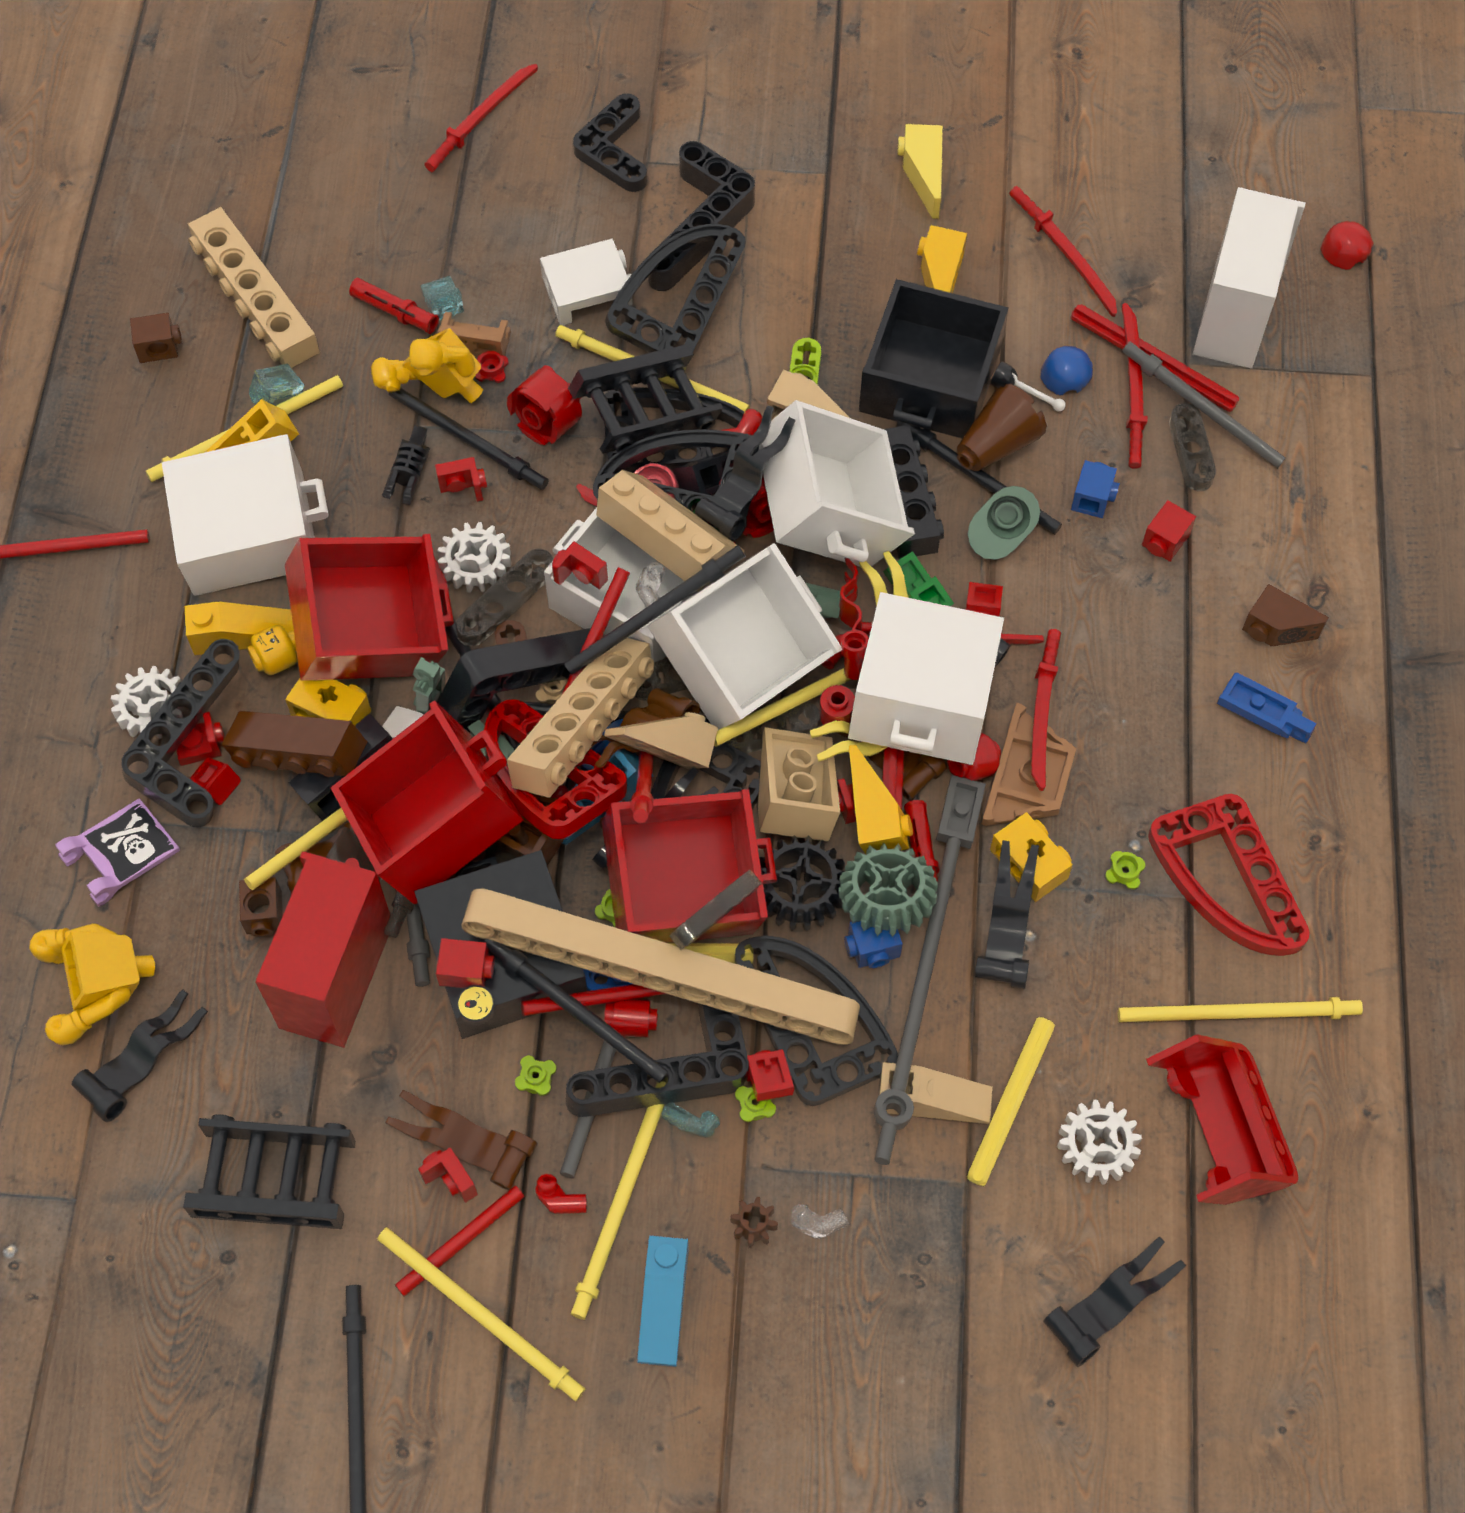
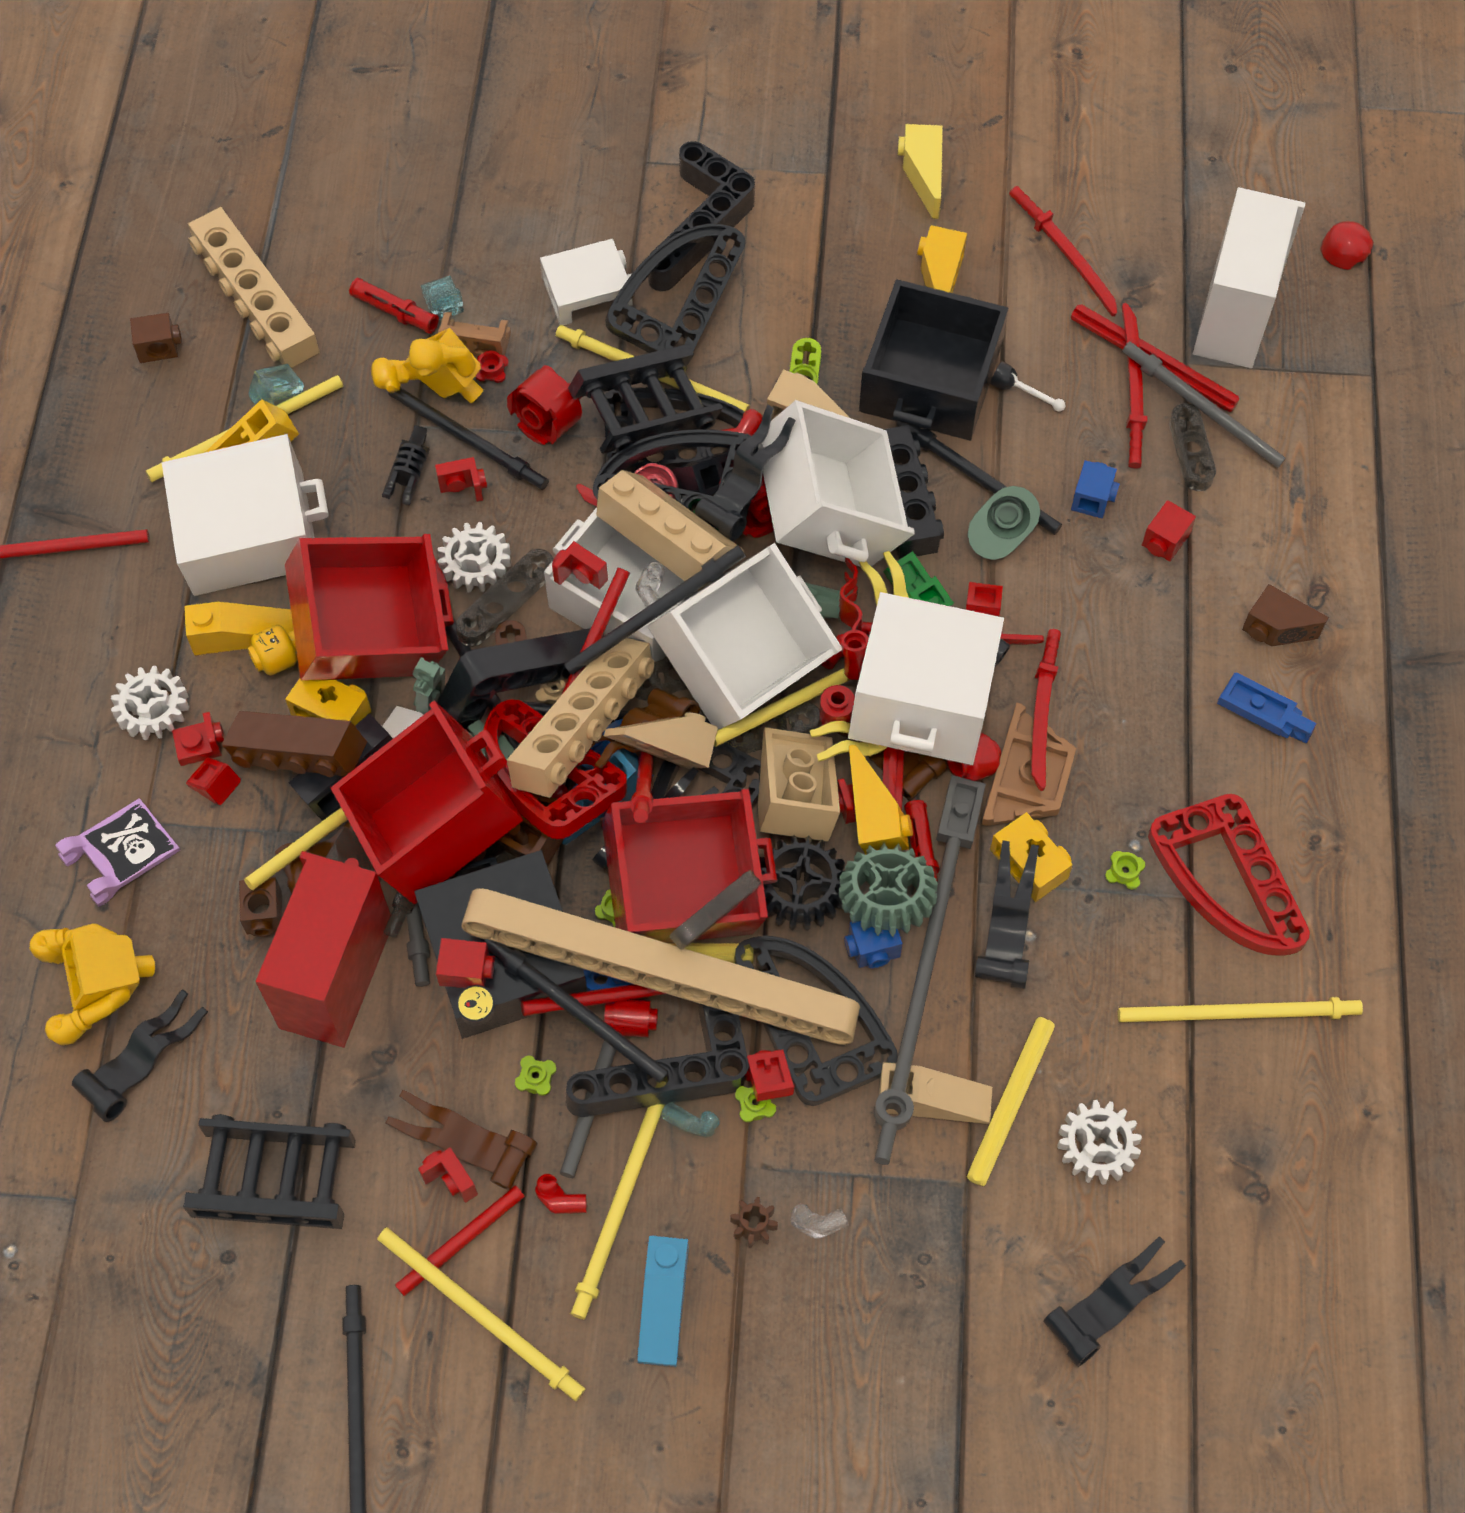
black beam [121,639,240,827] -> none
red sword [424,64,538,172] -> none
black beam [573,93,647,192] -> none
reddish brown cone [957,384,1047,471] -> none
blue hair [1041,346,1093,395] -> none
red windscreen [1146,1034,1298,1205] -> none

